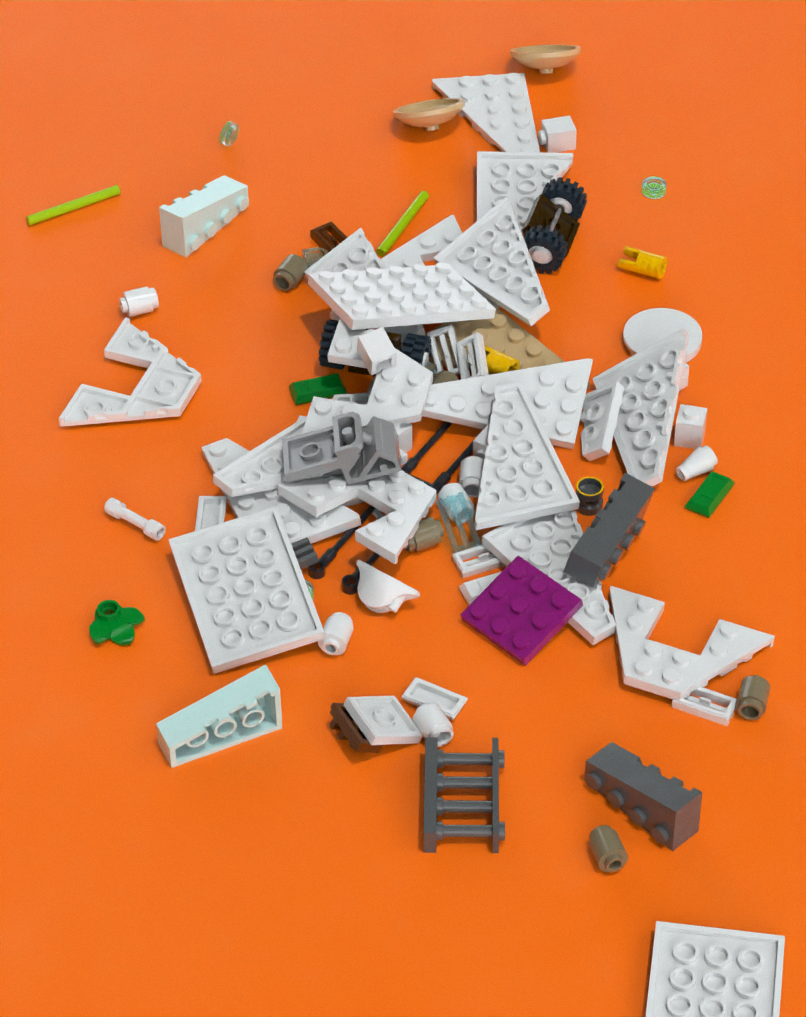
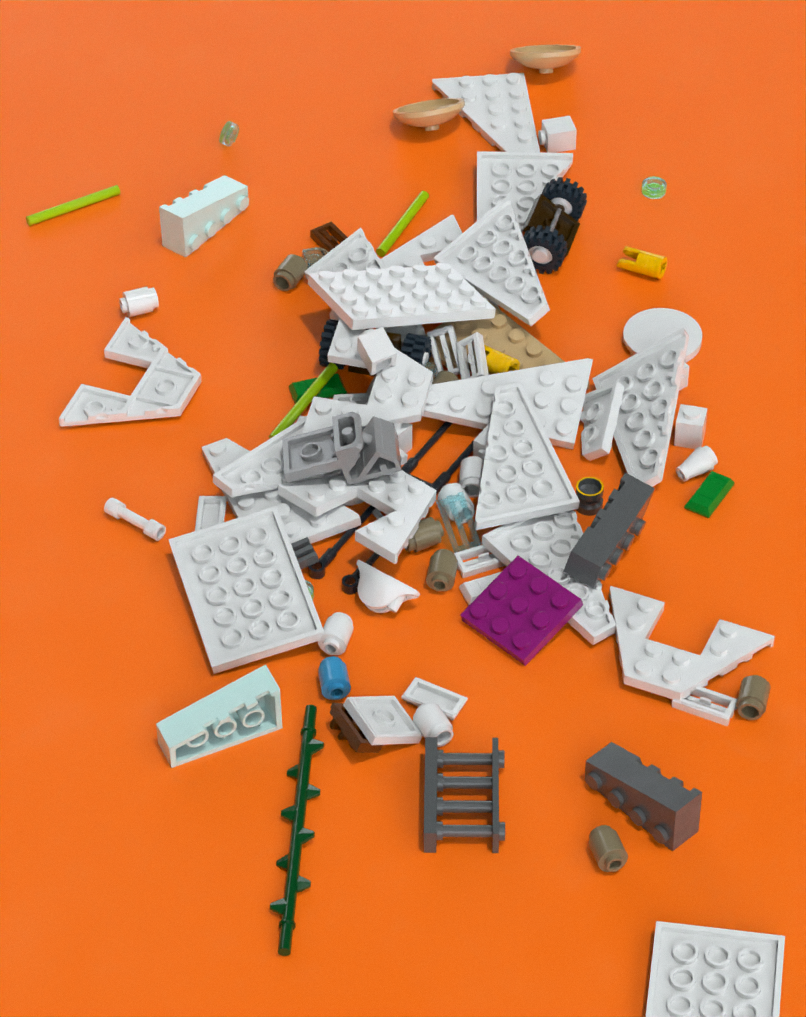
green plate [89,600,145,646] -> none
none -> lime bar [269,363,338,439]
none -> dark green plant [270,705,324,956]
none -> dark azure brick [318,656,351,700]
none -> dark tan brick [426,549,458,591]

